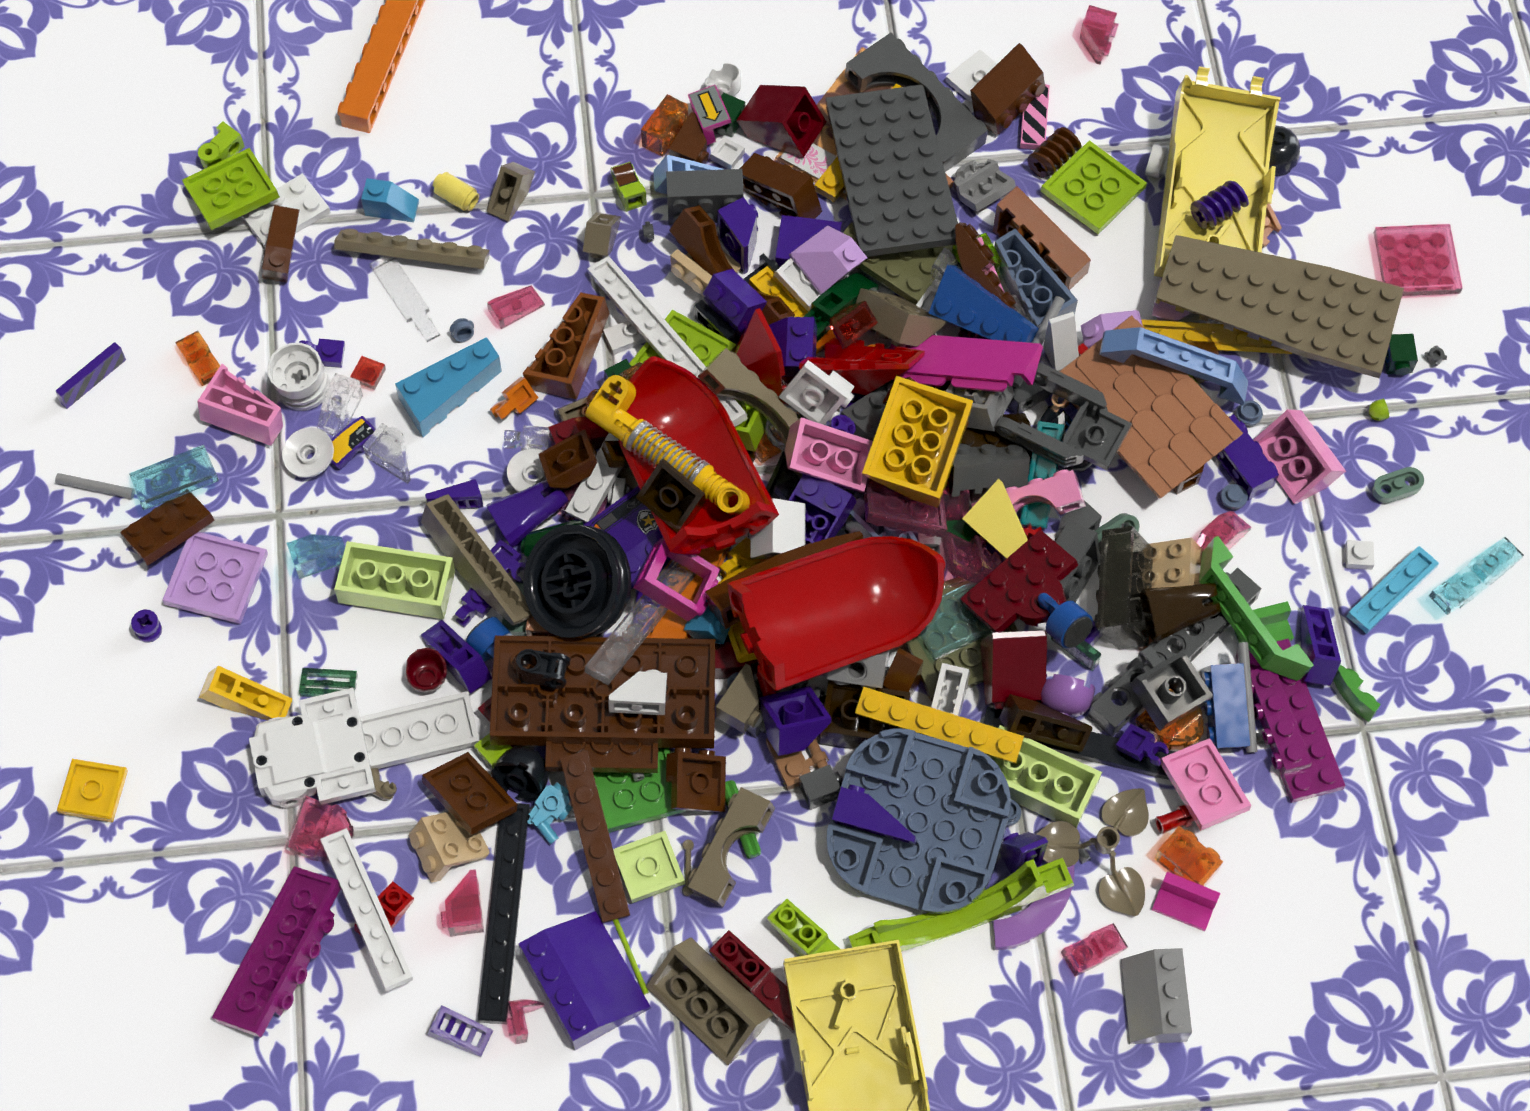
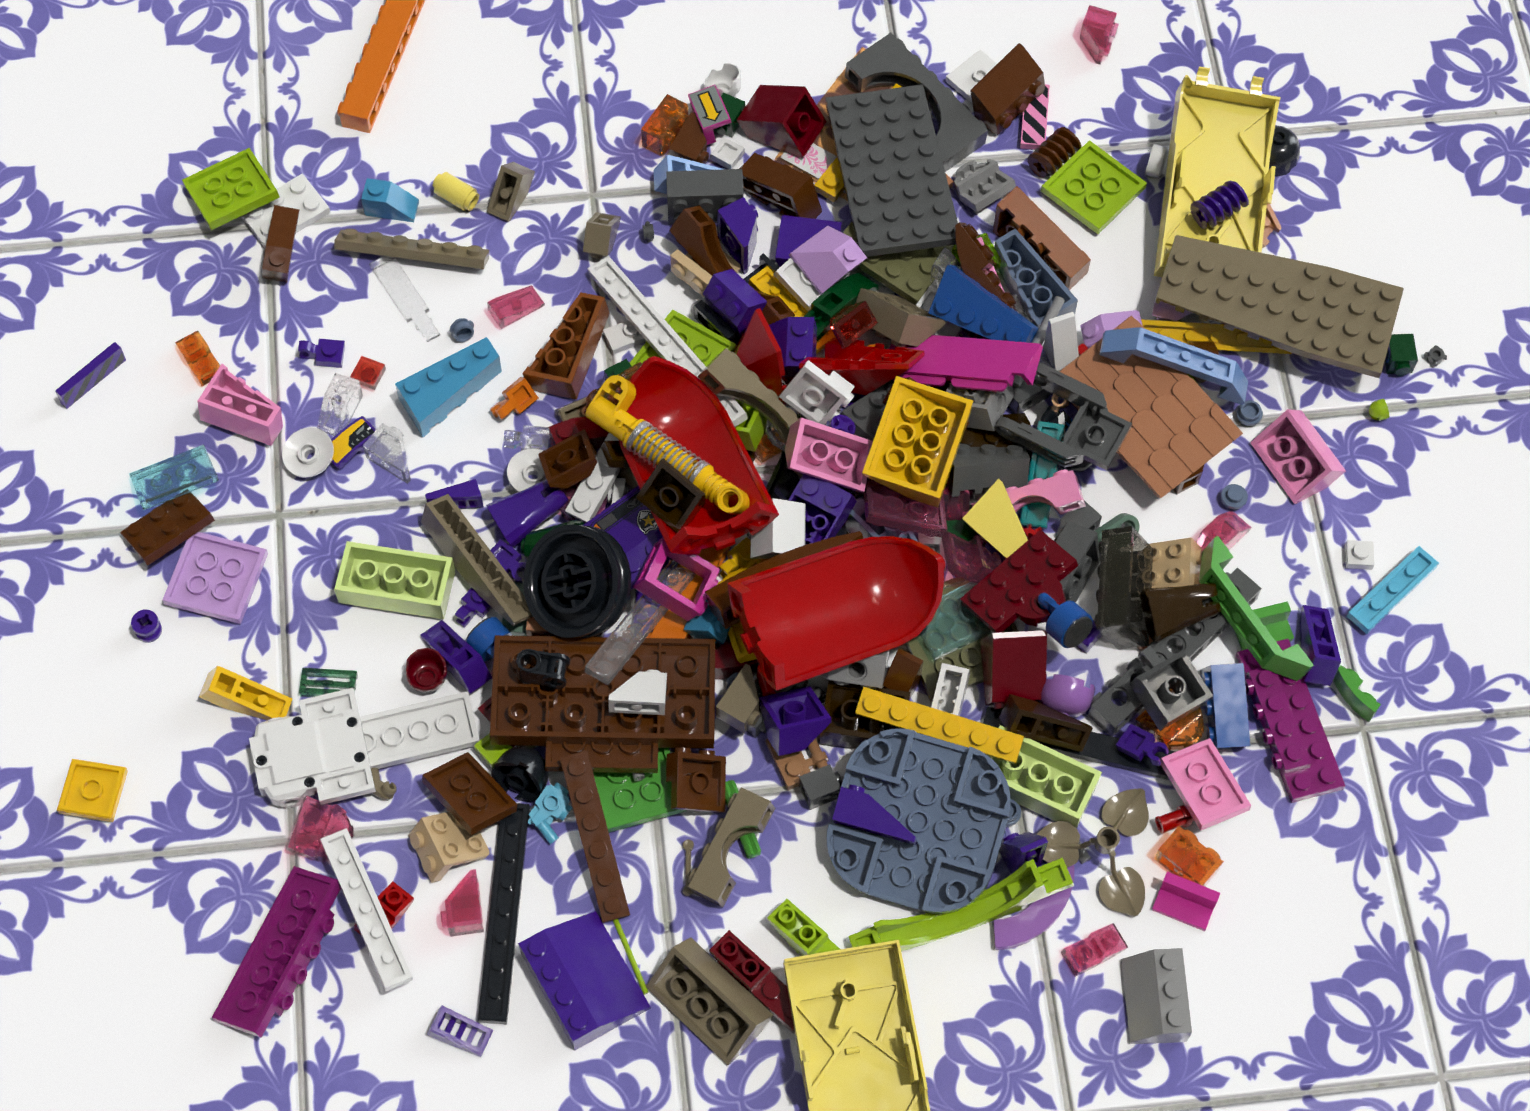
light grey bar [55,473,135,499] -> none
lime leg [198,121,245,169] -> none
white wheel [267,343,330,411] -> none
clear light blue slope [287,534,345,579] -> none
clear pink plate [506,999,545,1044] -> none
lime leg [610,162,647,212] -> none
yellowish green plate [613,831,685,903] -> none
tile [1050,637,1102,672] -> none
dark purple brick [1216,414,1279,500] -> none
light grey bar [1237,642,1258,753] -> none
sand green plate [1372,467,1424,503] -> none
clear pink plate [1373,224,1463,296] -> none
clear light blue slope [1429,537,1524,615] -> none

